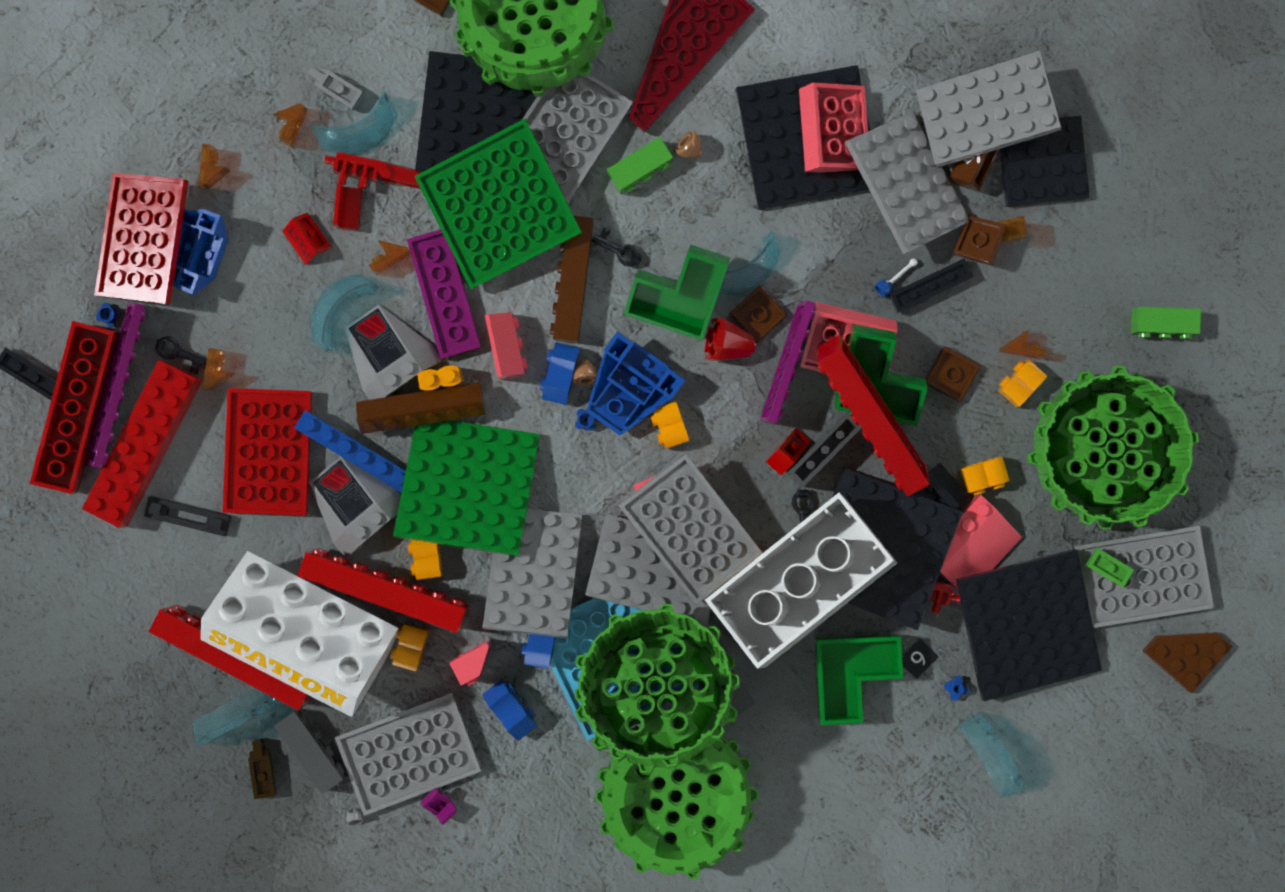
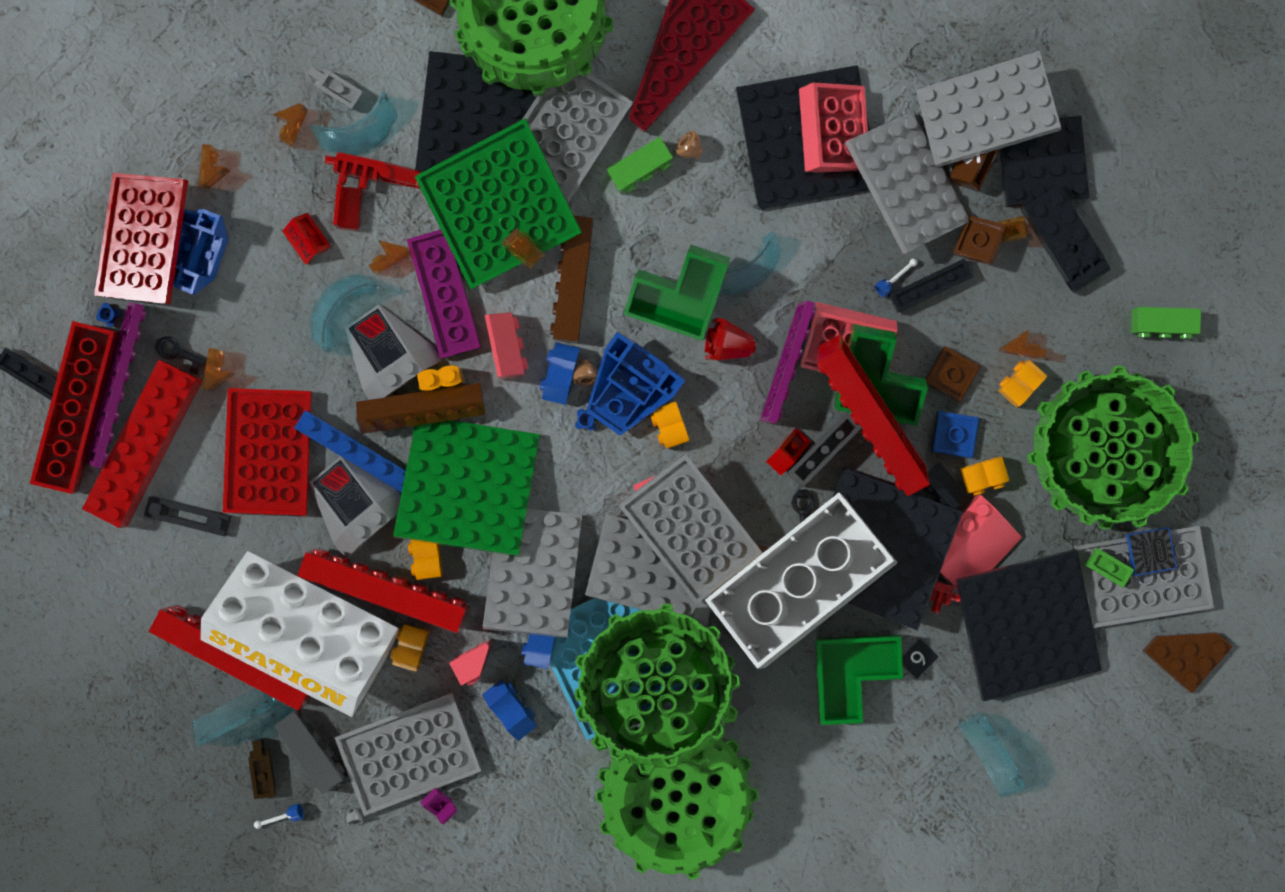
black piece [591,228,643,267] -> none
reddish brown tile [729,285,788,343] -> none
blue plate [944,676,969,701] -> none
none -> hinge [254,803,304,829]
none -> clear orange slope [502,228,545,269]
none -> blue tile [931,411,980,459]
none -> black hinge [1019,184,1111,294]
none -> tile [1126,527,1177,576]

